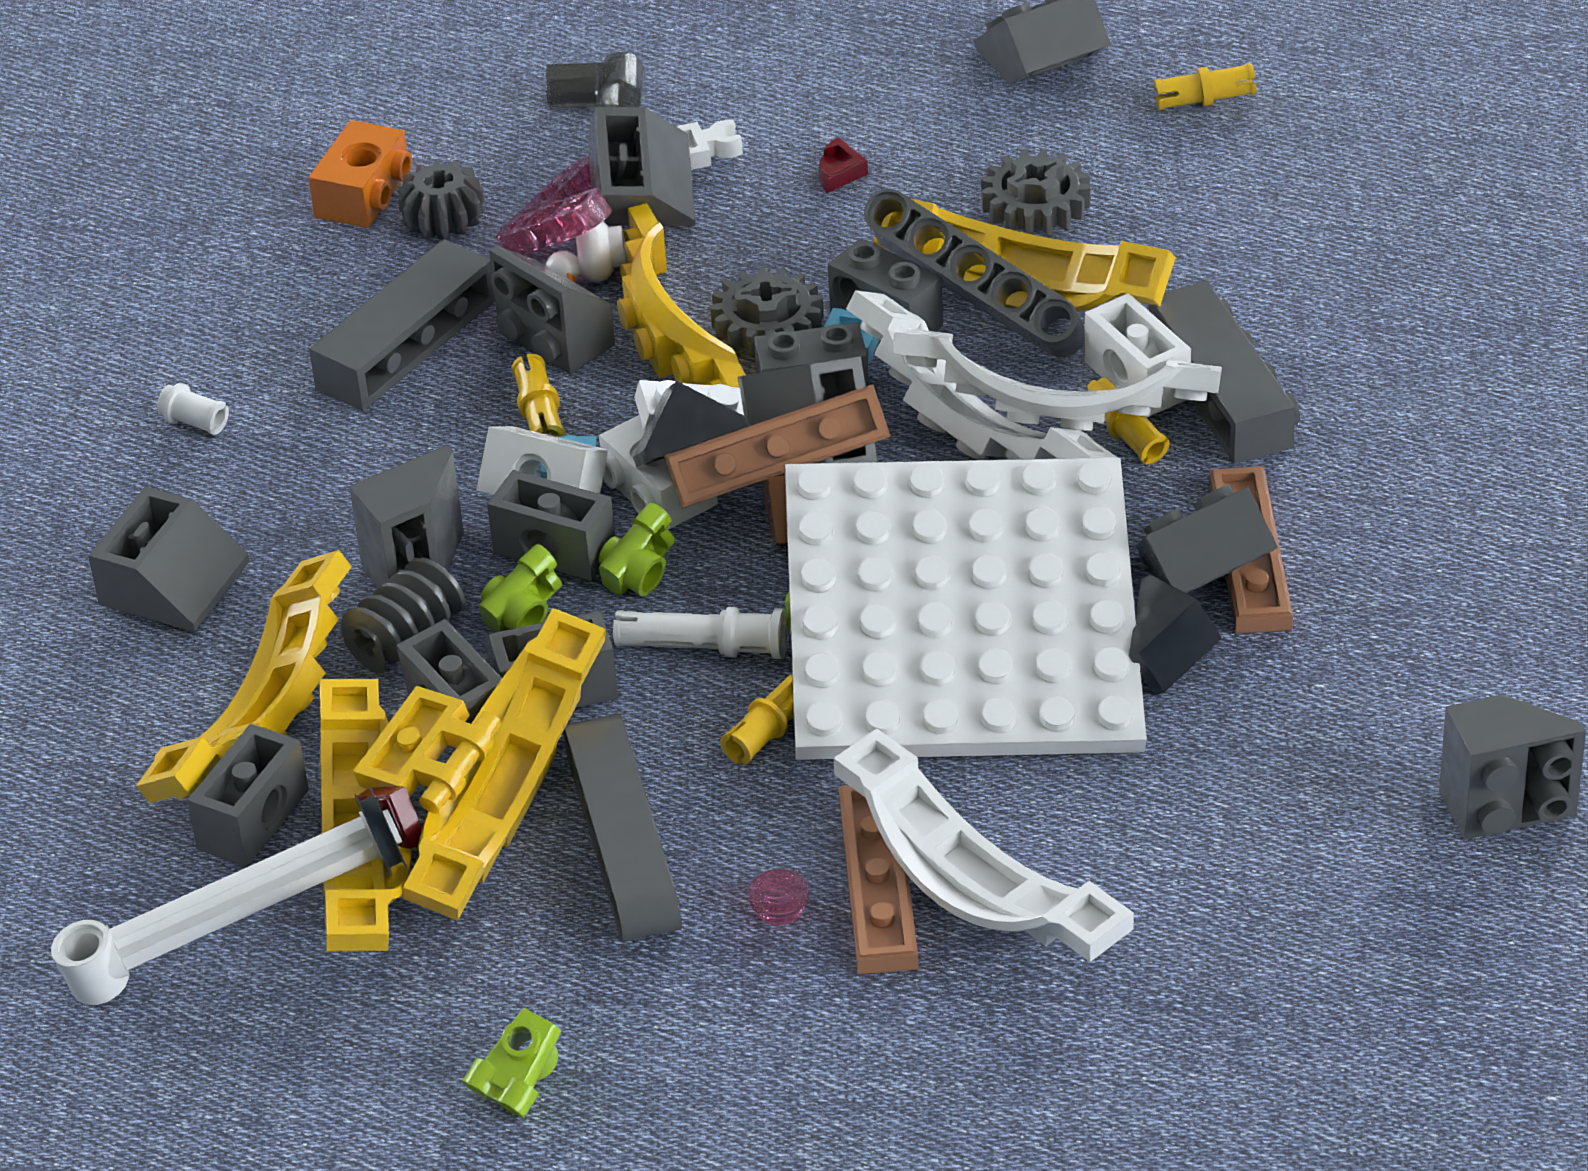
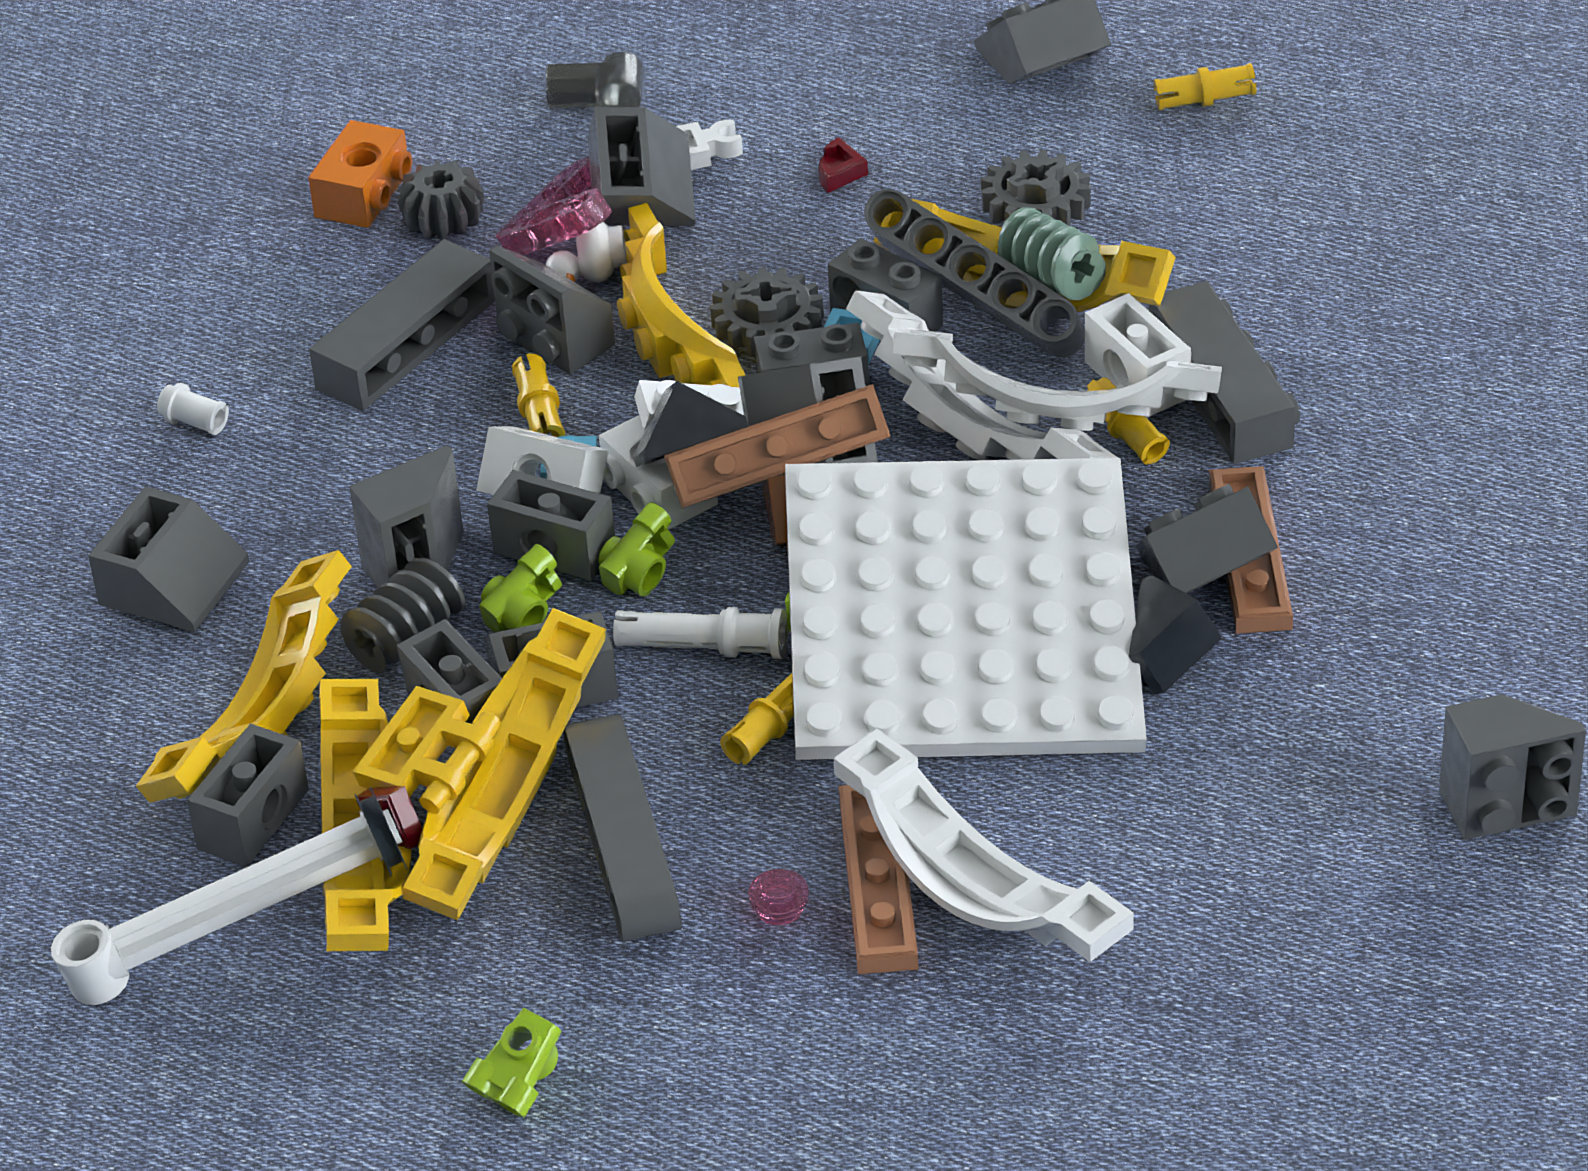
none -> sand green piece [997,207,1106,300]

